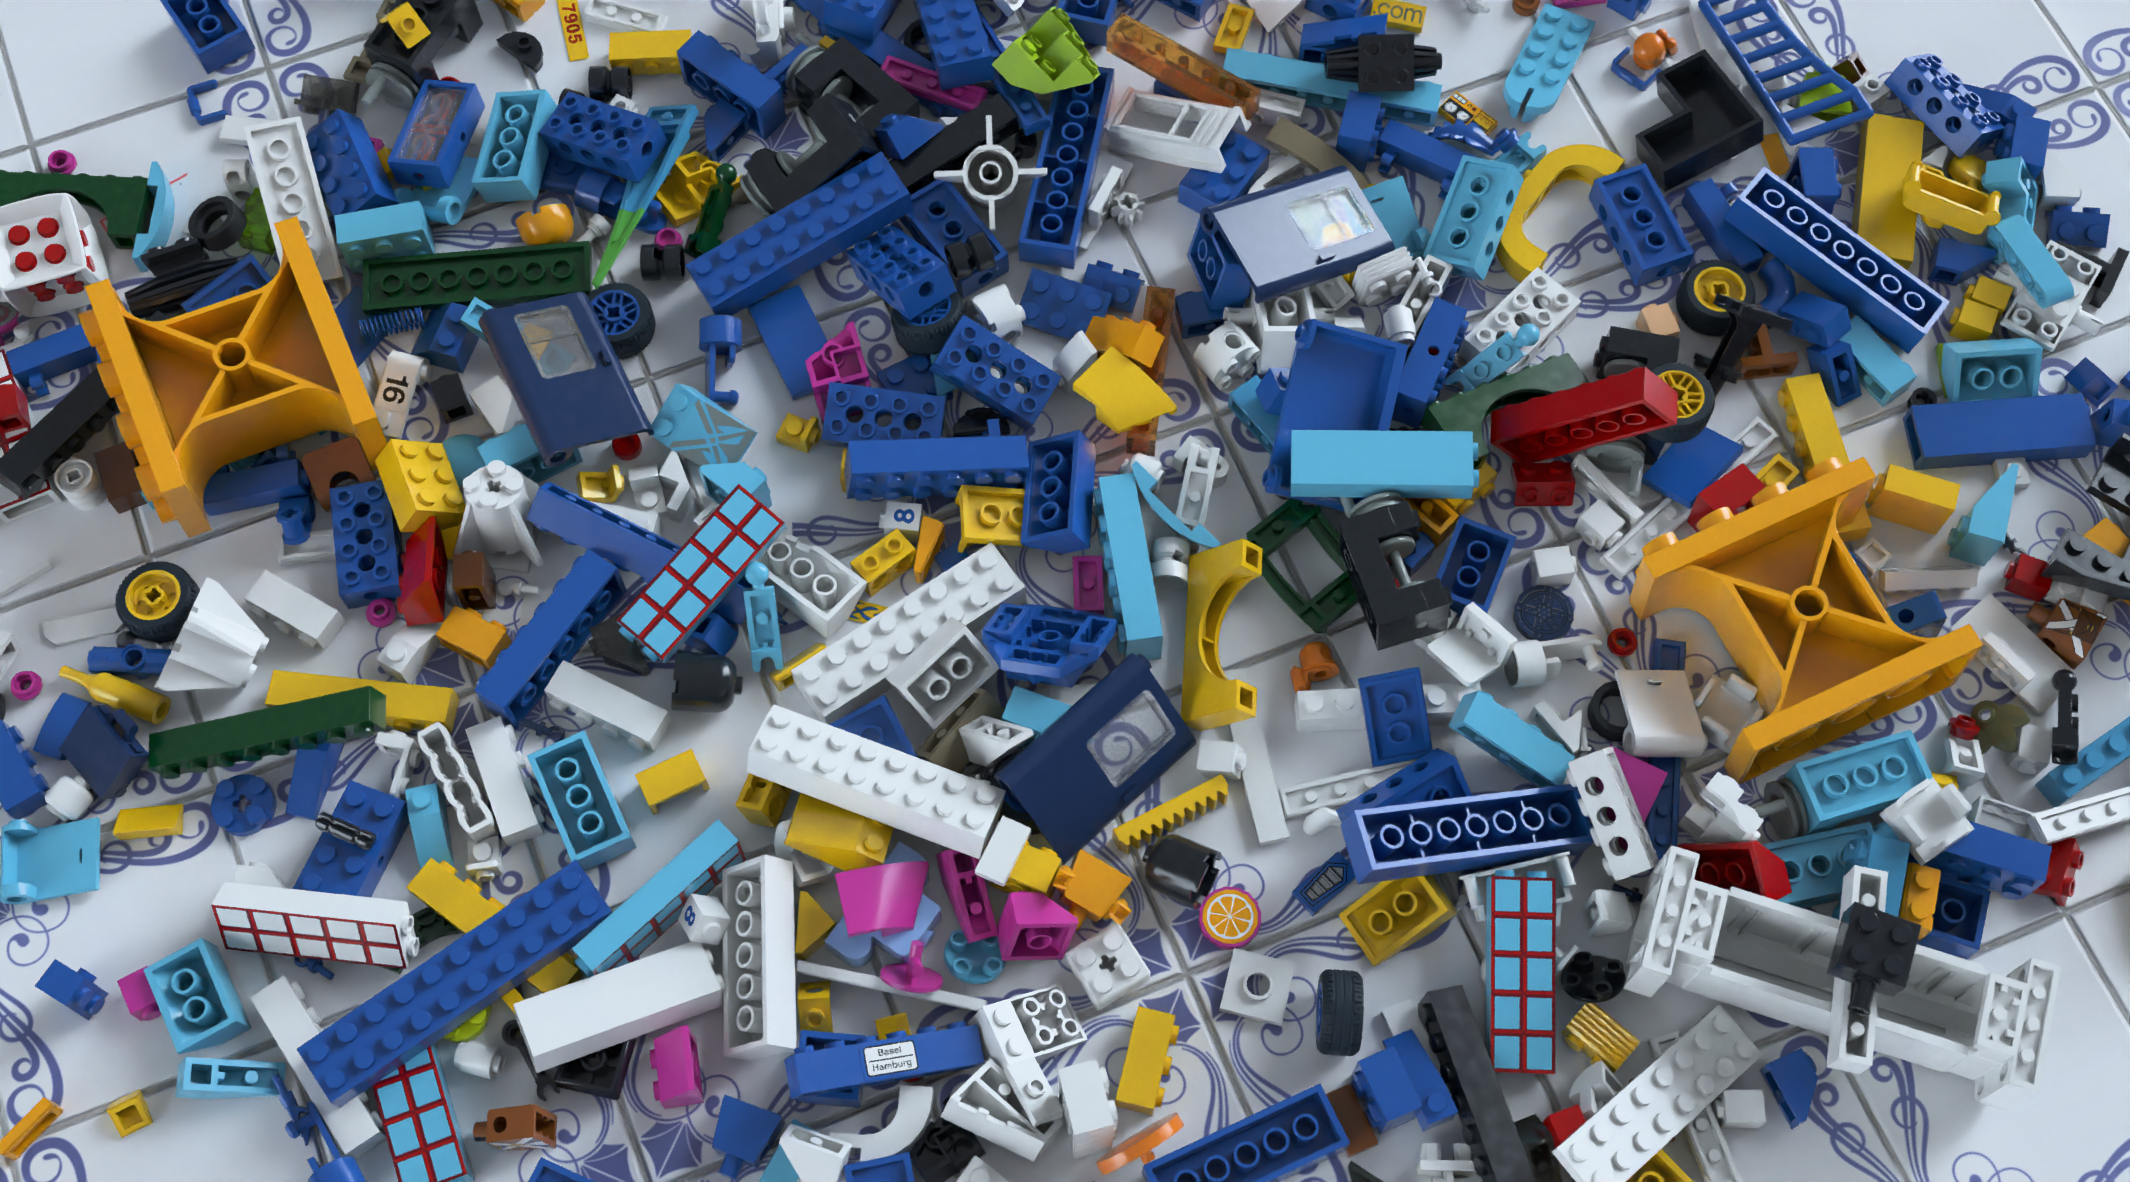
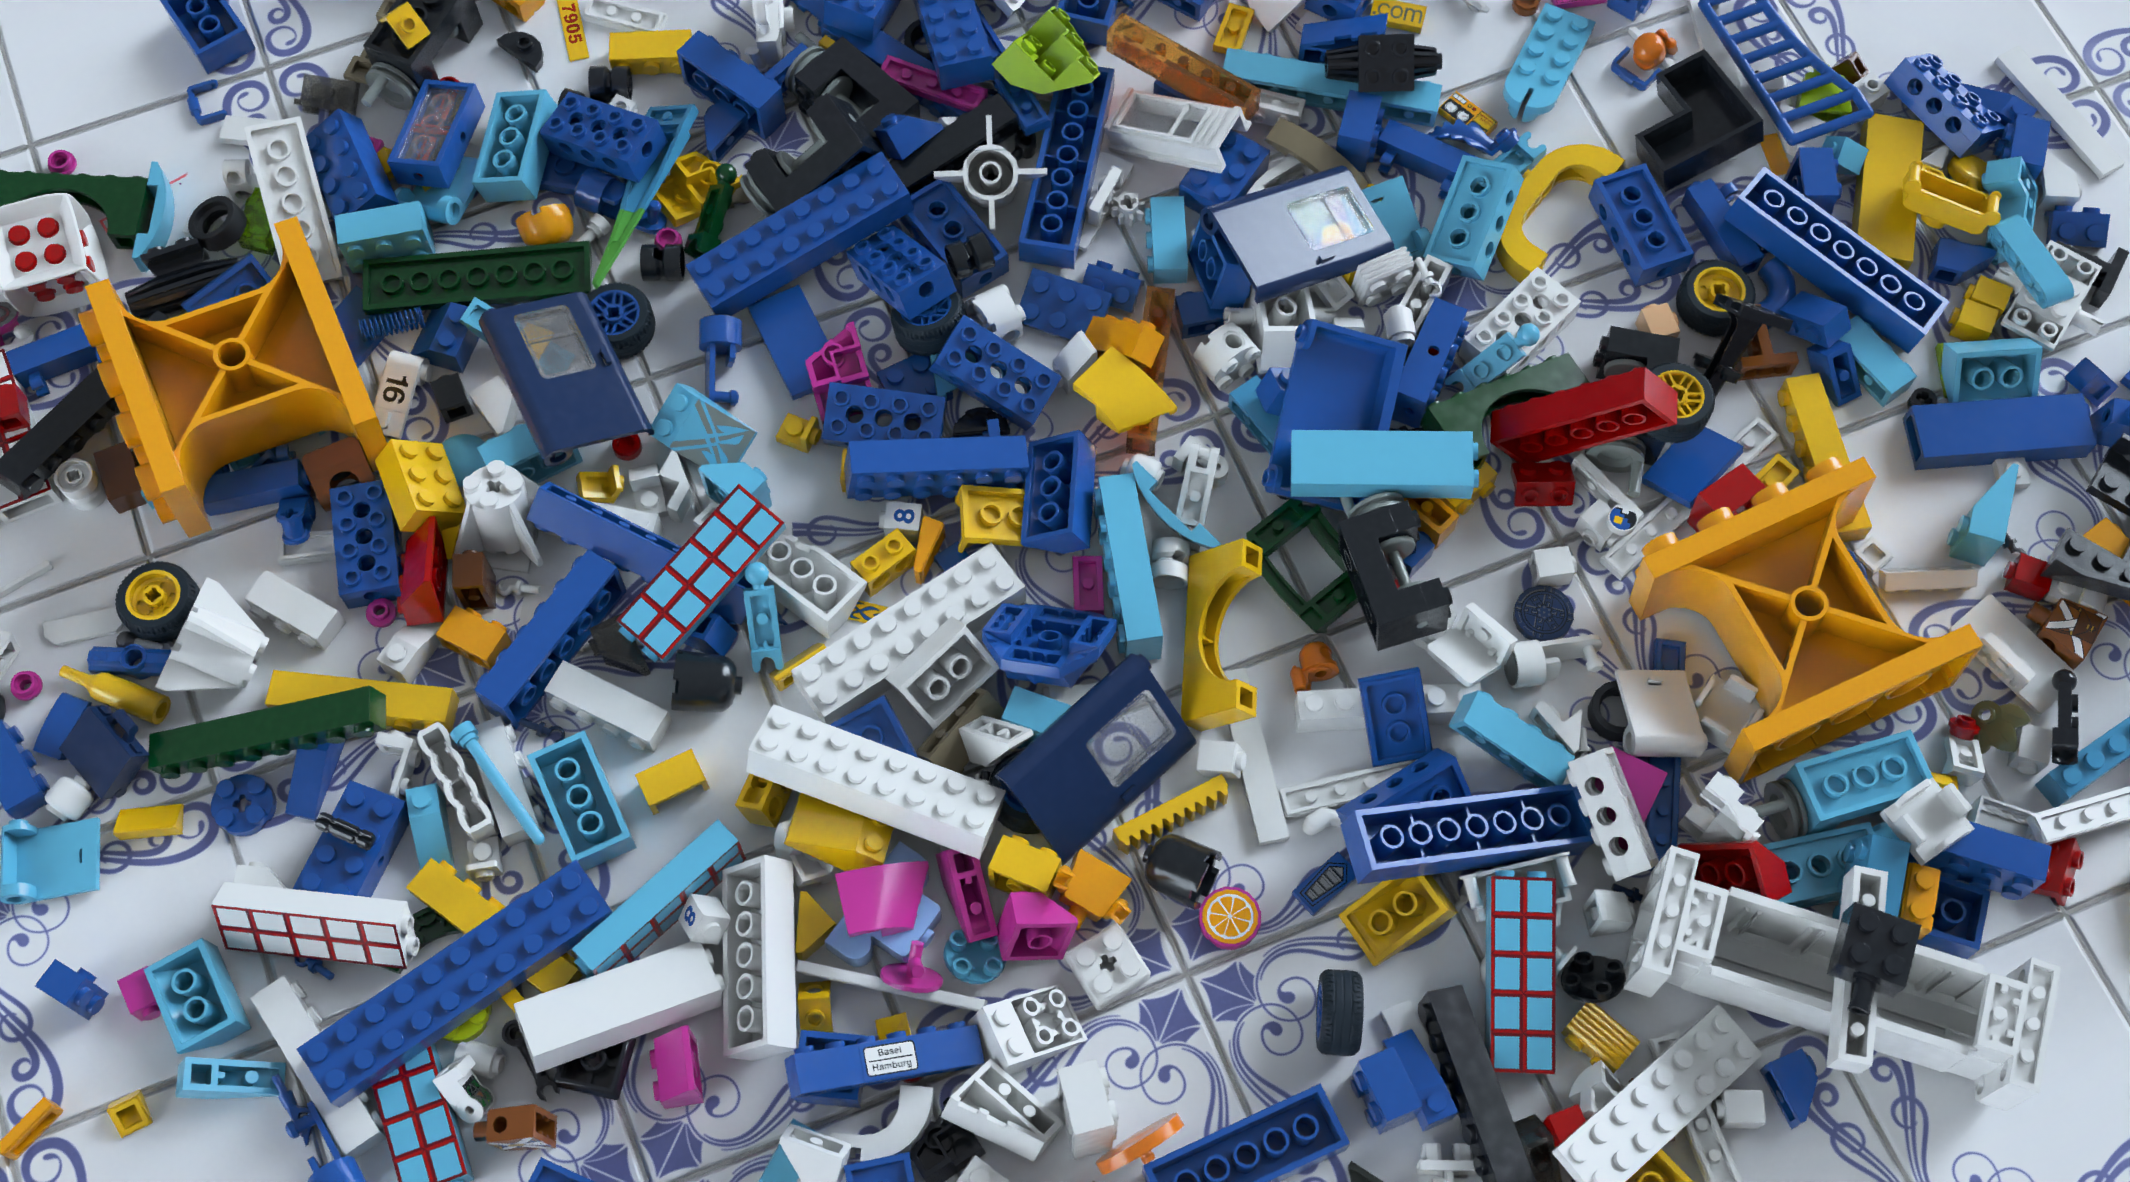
blue torso [712,1095,785,1180] -> none
white tile [975,815,1031,887] -> none
white plate [1004,1057,1064,1127] -> none
yellow brick [1115,1006,1180,1116] -> none
white piece [1219,948,1296,1026] -> none
dark orange tile [1326,1083,1379,1158] -> none
blue brick [1436,516,1517,618] -> none
red plate [1607,628,1638,657] -> none
yellow brick [1864,464,1961,535] -> none
blue torso [1886,590,1947,638] -> none
none -> white leg [432,1053,494,1123]
none -> medium azure piece [450,721,545,845]
none -> medium azure brick [1145,196,1188,284]
none -> tile [1606,504,1638,536]
none -> medium azure brick [1822,136,1869,175]
none -> white tile [1994,45,2125,180]

